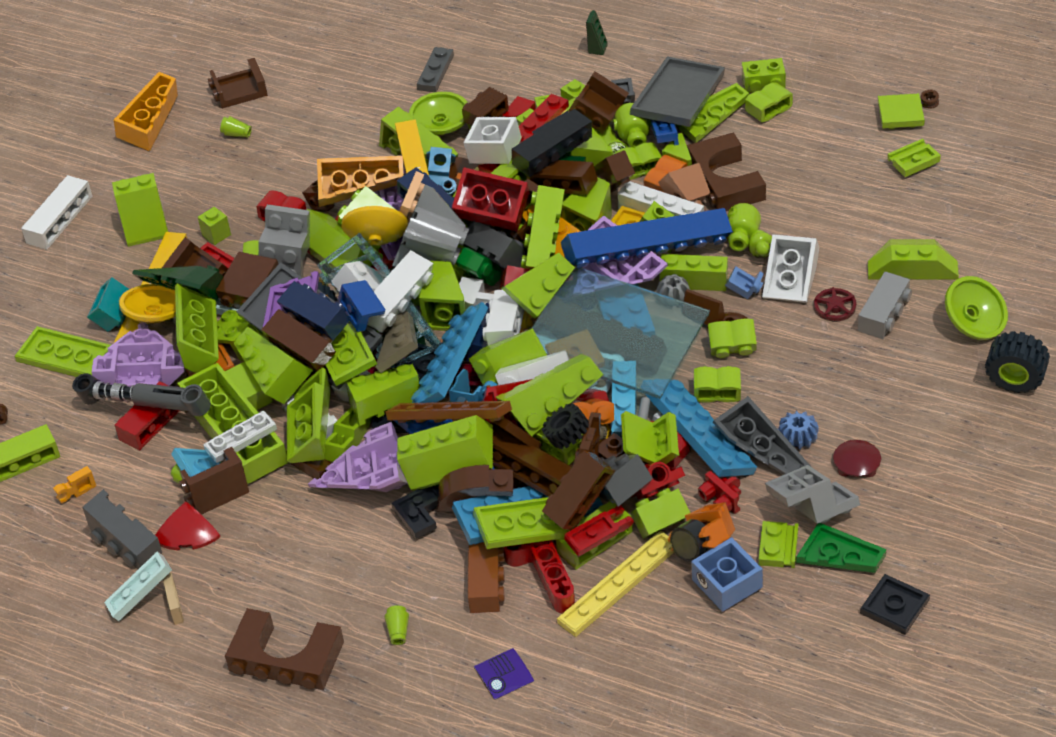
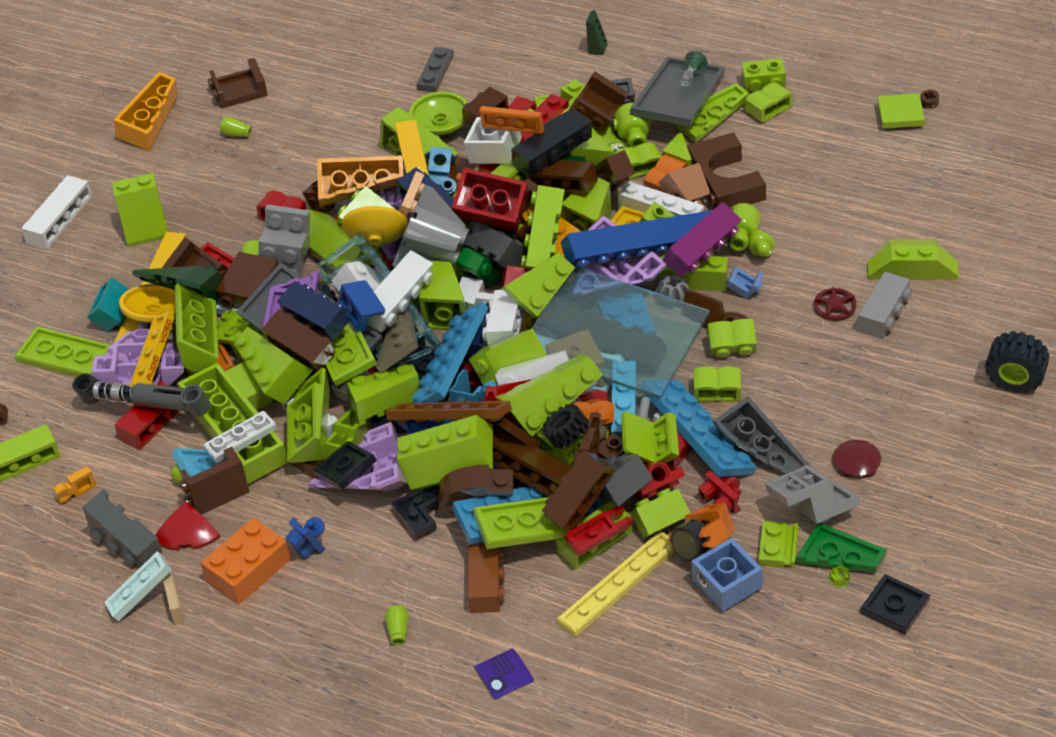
lime brick [198,206,231,245] -> none
reddish brown arch [225,608,344,690] -> none
red beam [503,540,575,614] -> none
blue panel [650,119,679,145] -> none
white slope [762,235,819,303] -> none
medium blue gear [778,410,819,450] -> none
lime plate [887,138,941,177] -> none
lime dish [945,276,1008,340] -> none
none -> yellow plate [129,311,175,387]
none -> orange piece [200,518,291,605]
none -> blue hips [285,517,325,559]
none -> black tile [313,441,377,491]
none -> orange tile [479,106,544,134]
none -> magenta brick [662,202,742,278]
none -> clear green piece [678,51,708,86]
none -> clear neon green hinge [830,565,850,588]

